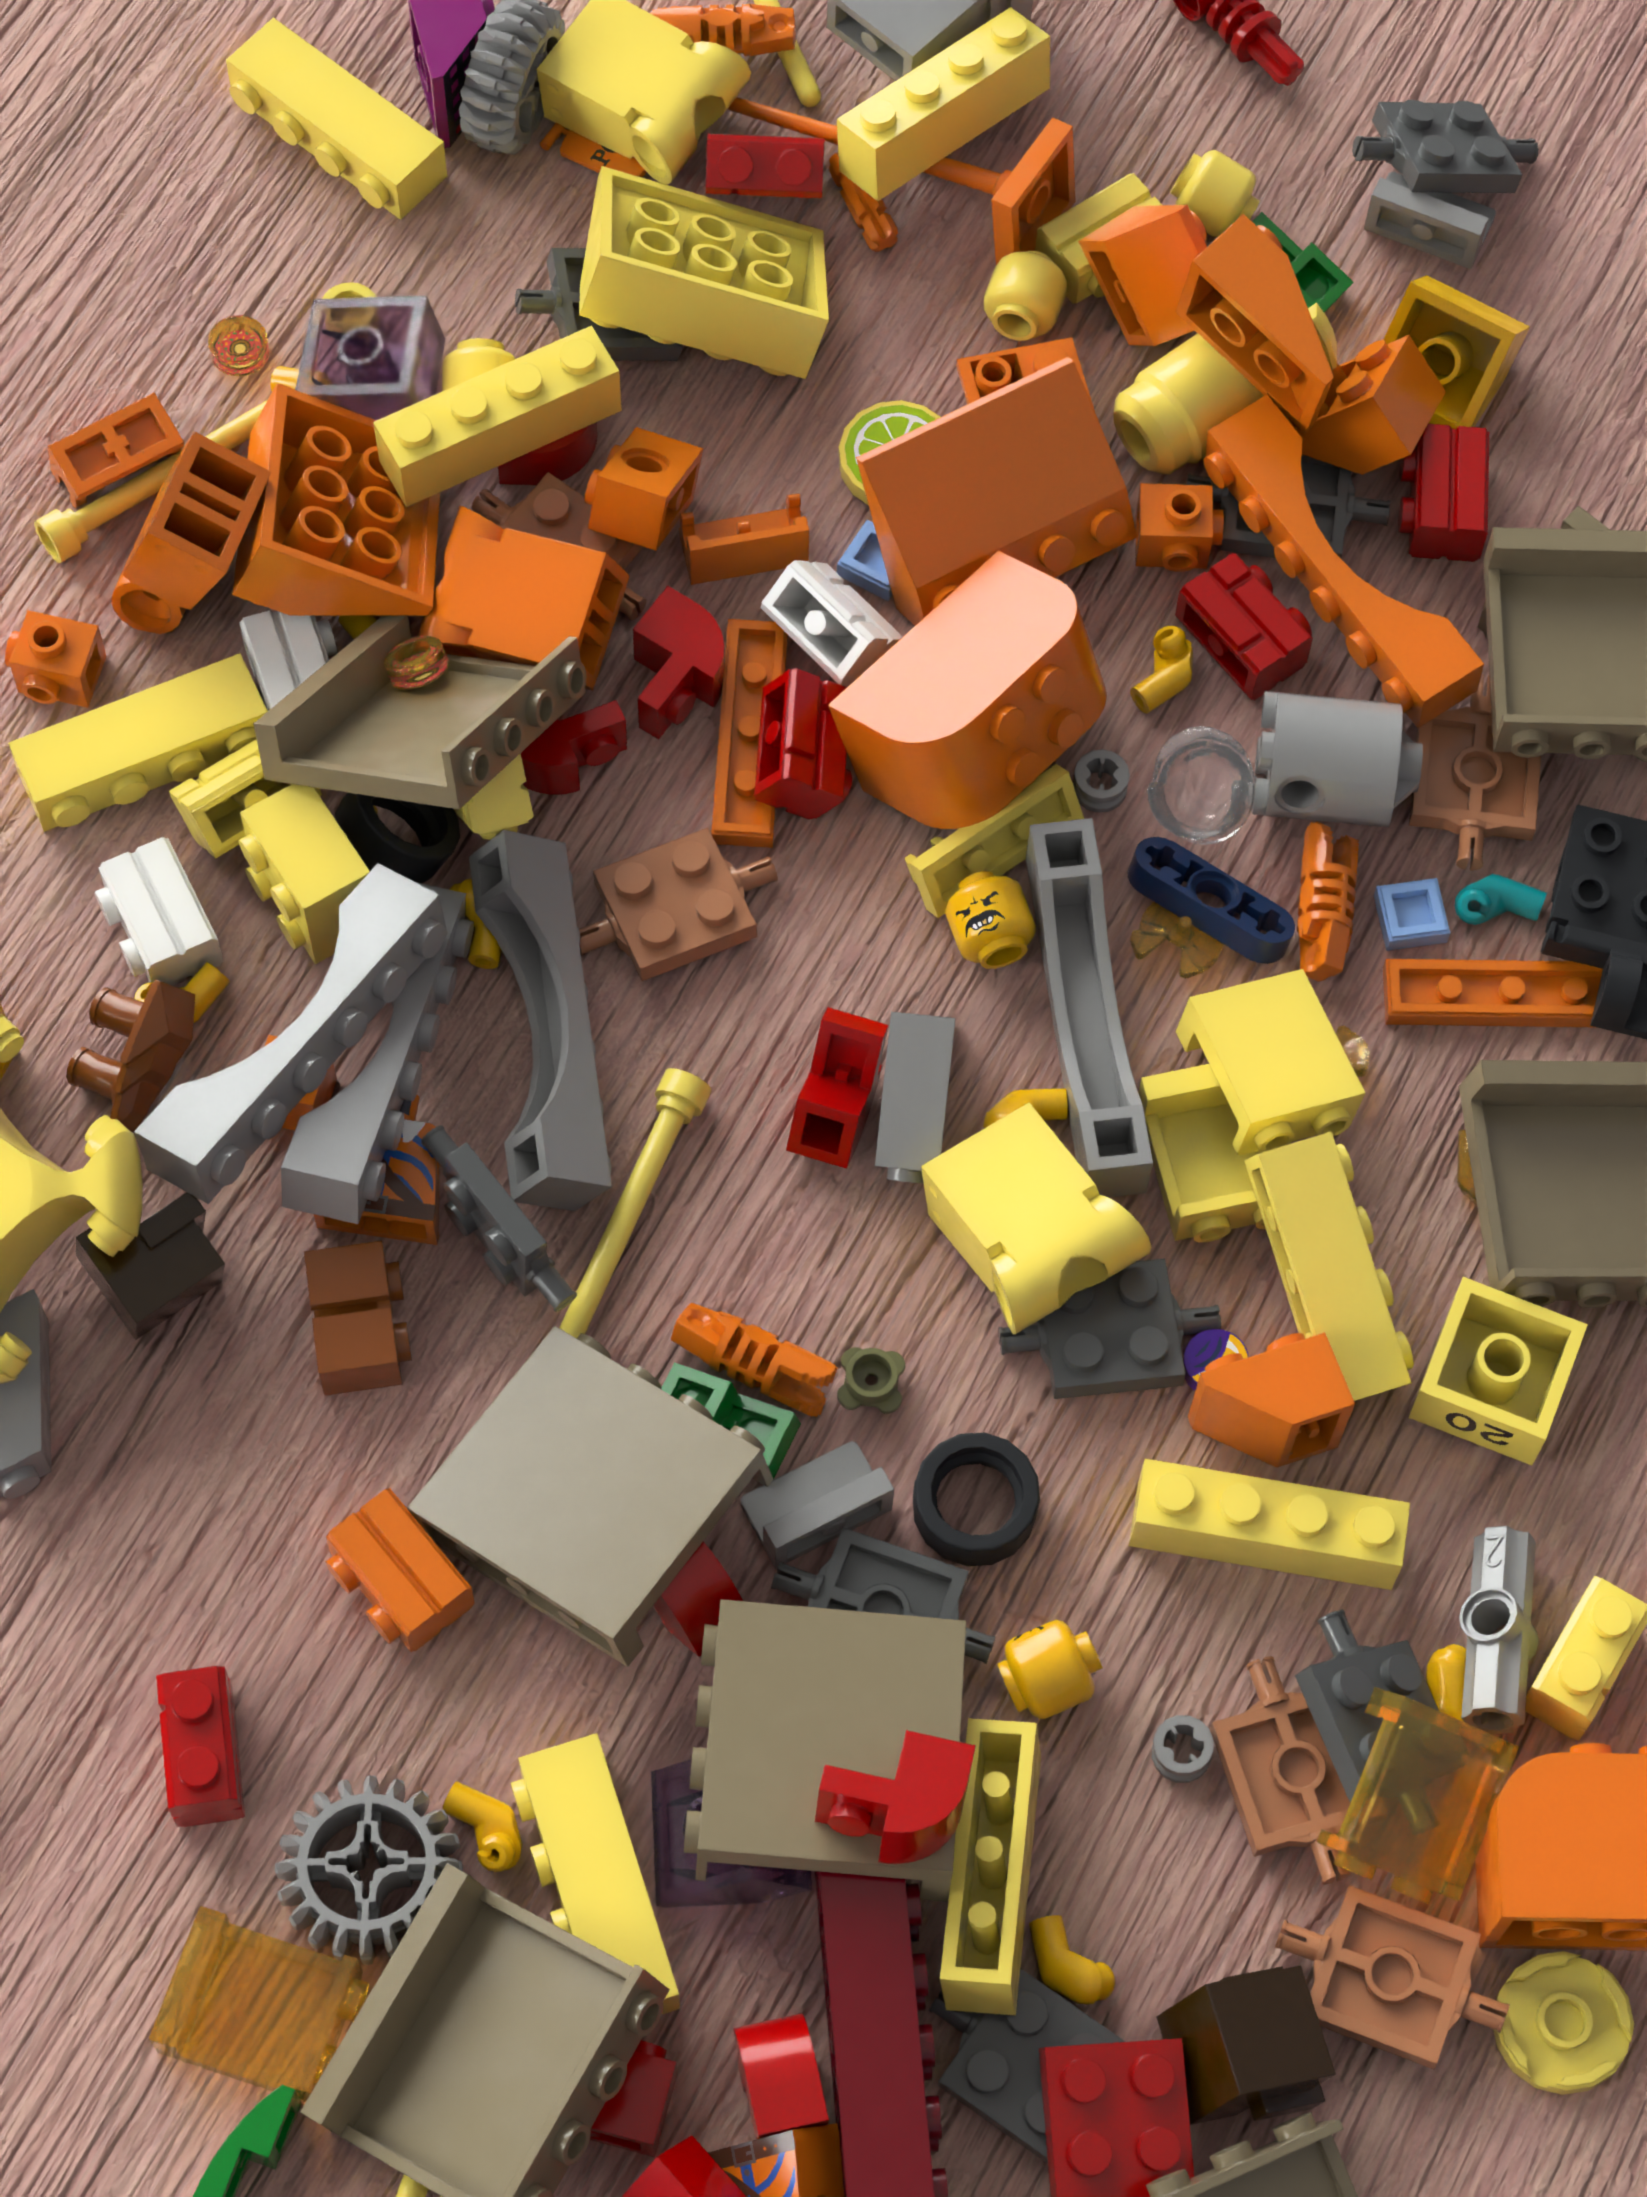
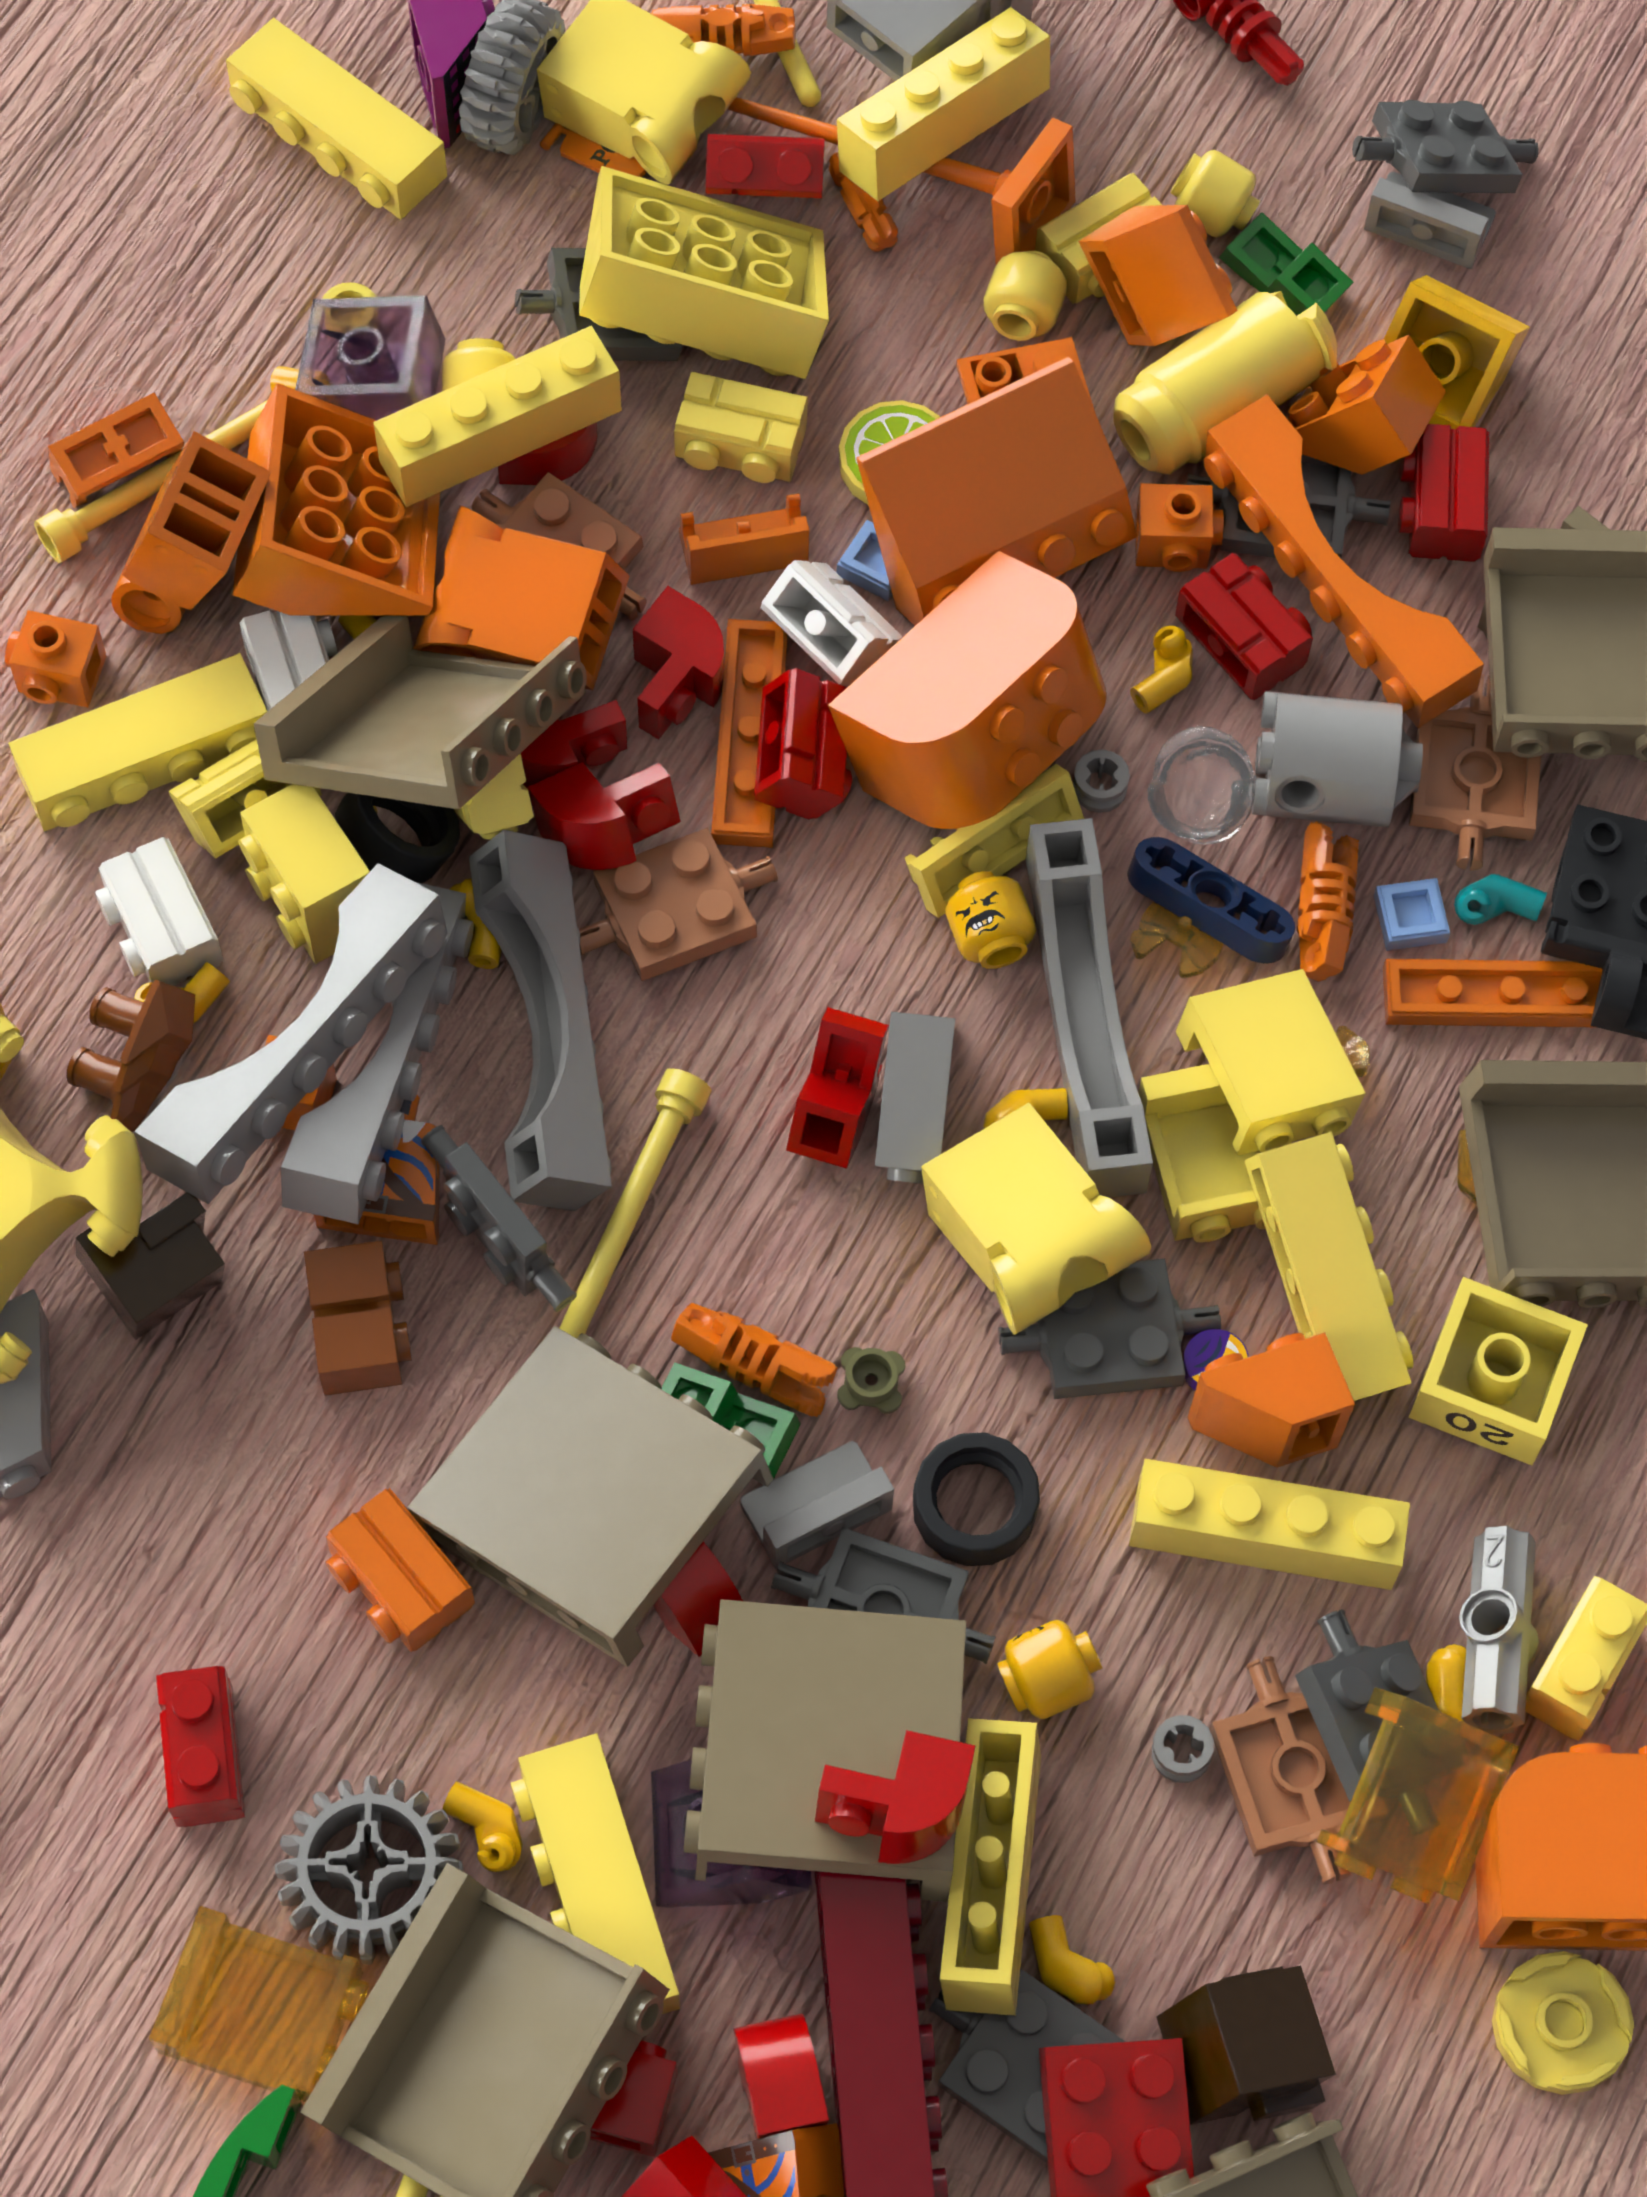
clear yellow tile [208,315,269,376] -> none
clear yellow tile [384,636,449,690] -> none
orange brick [584,427,703,551] -> none
orange slope [1176,214,1334,434] -> none
nougat plate [1275,1885,1510,2070] -> none
none -> red brick [527,762,681,870]
none -> light yellow brick [674,372,808,483]

